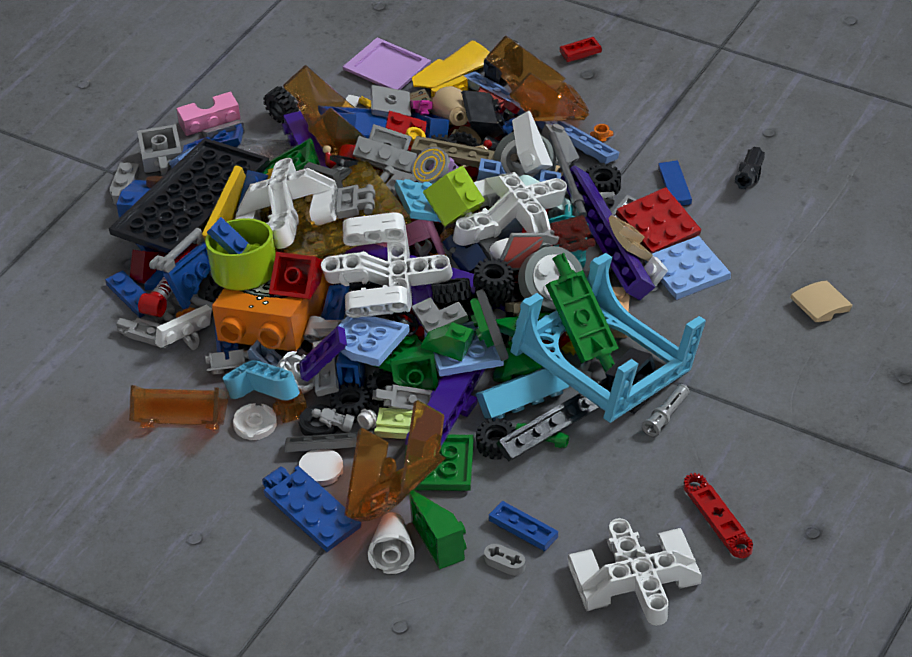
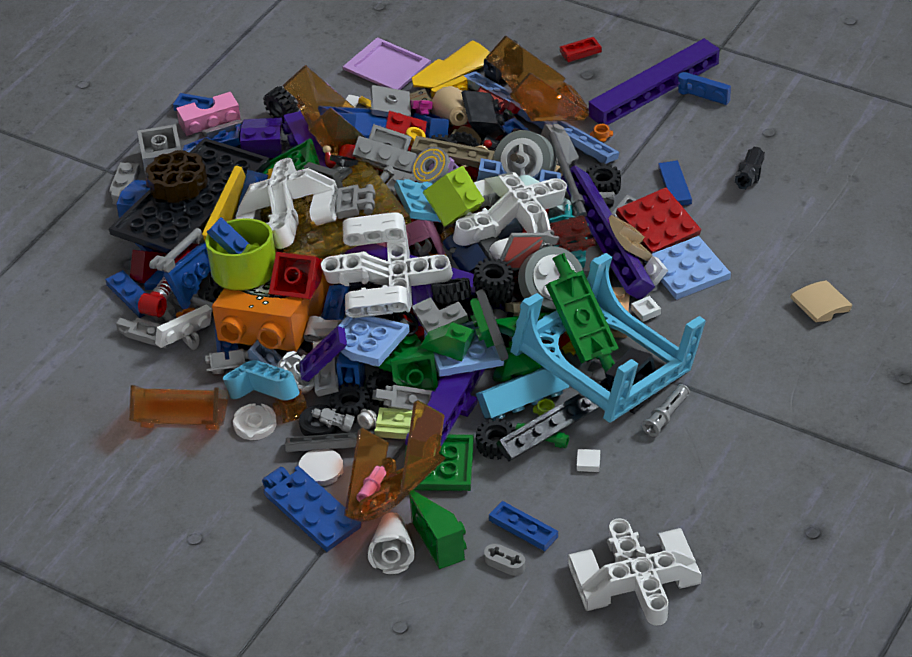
white slope [512,111,553,175] -> none
red piece [684,473,753,558] -> none
none -> dark brown connector [145,150,208,203]
none -> blue plate [173,93,214,111]
none -> dark purple slope [240,117,283,158]
none -> bright pink axle [356,466,386,504]
none -> lime plate [533,399,555,416]
none -> white tile [577,449,600,472]
none -> dark purple brick [589,38,720,125]
none -> white plate [631,296,661,322]
none -> blue plate [678,72,731,105]

